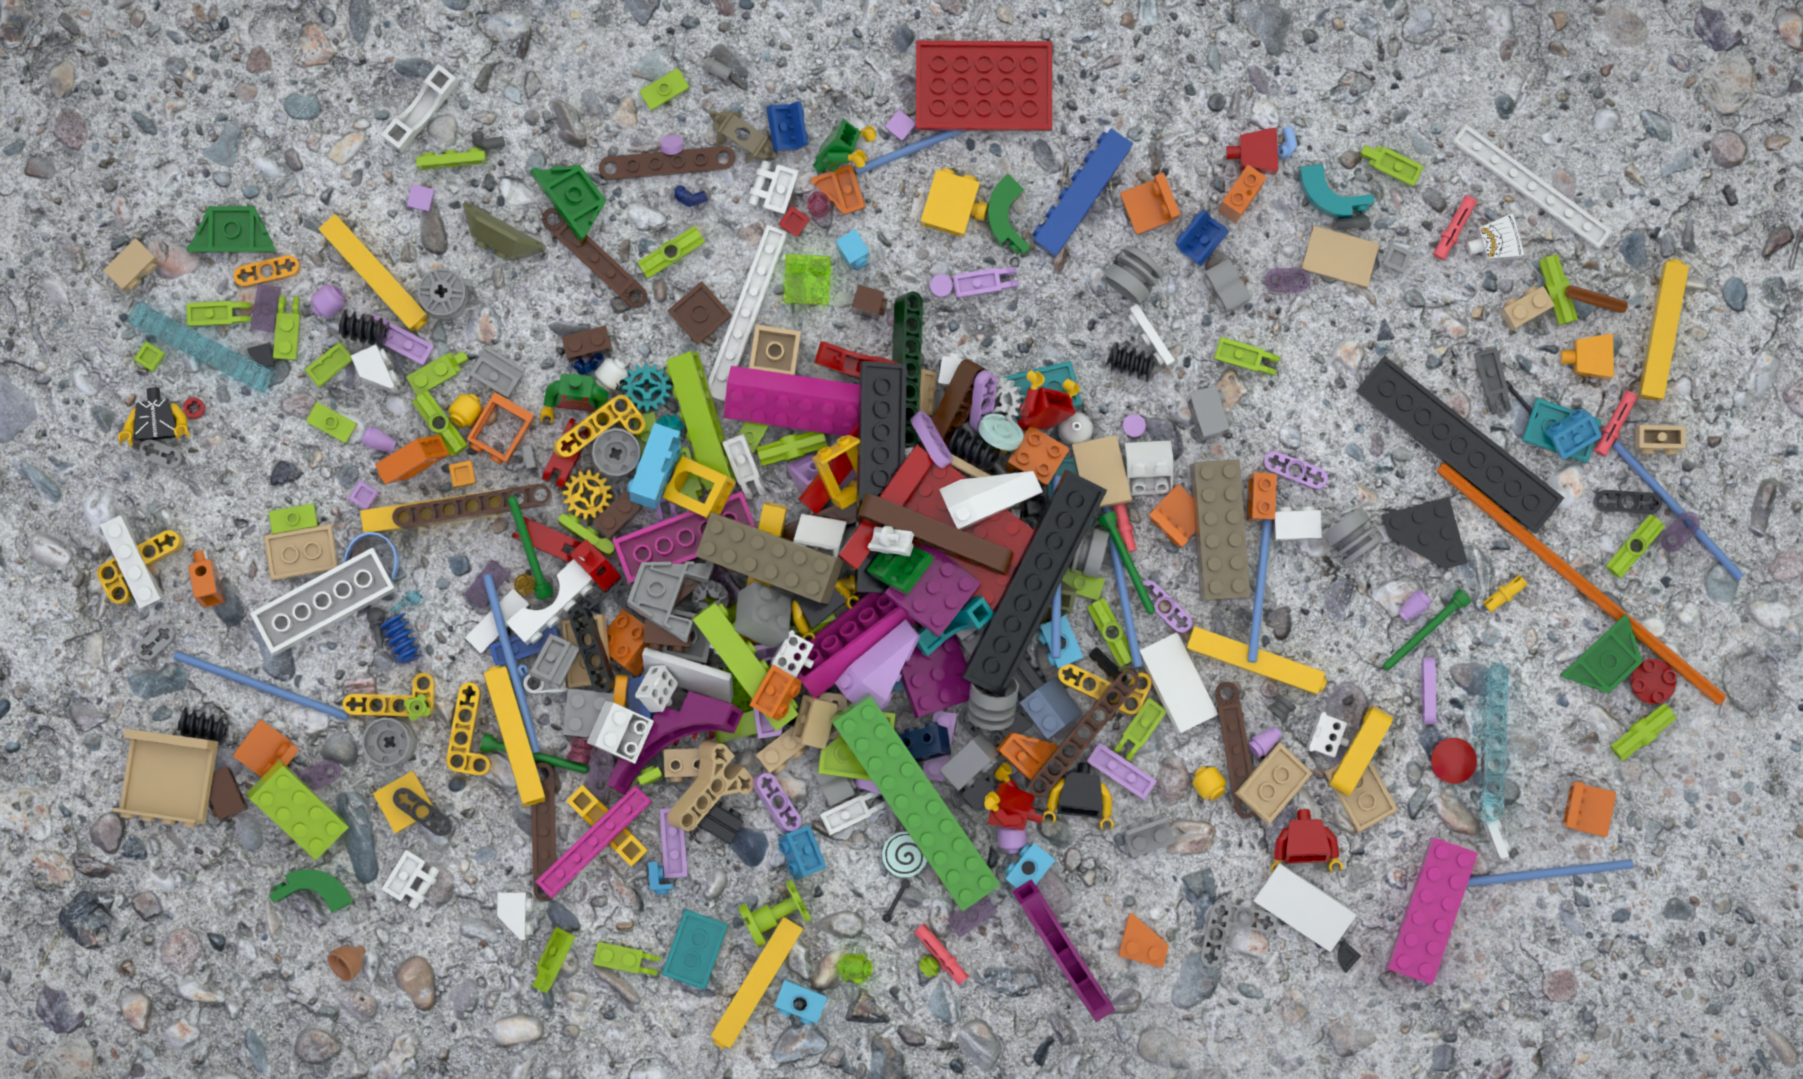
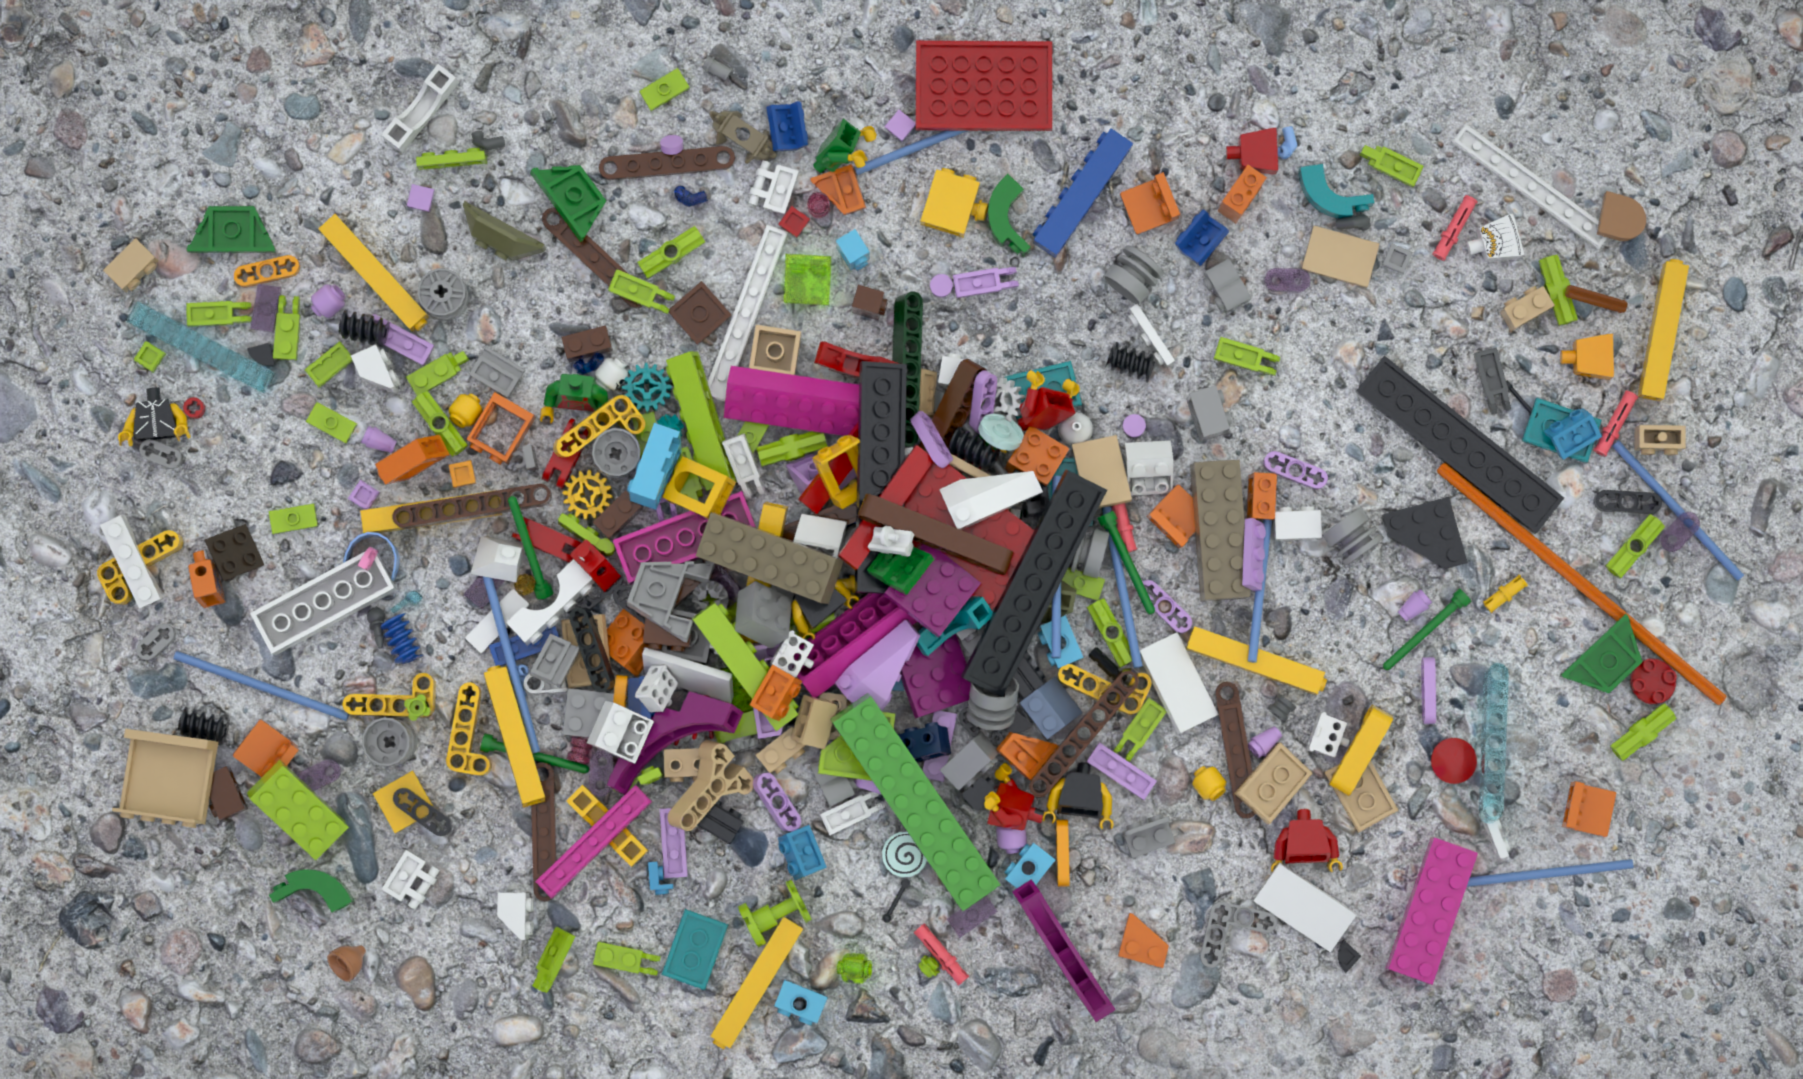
tan tile [263,524,339,581] -> none
none -> dark brown hinge [204,524,264,582]
none -> bright pink tile [357,547,378,571]
none -> white slope [471,536,525,582]
none -> lime hinge [608,270,675,314]
none -> light orange beam [1056,819,1070,887]
none -> lavender plate [1242,518,1266,591]
none -> medium nougat tile [1596,191,1646,241]

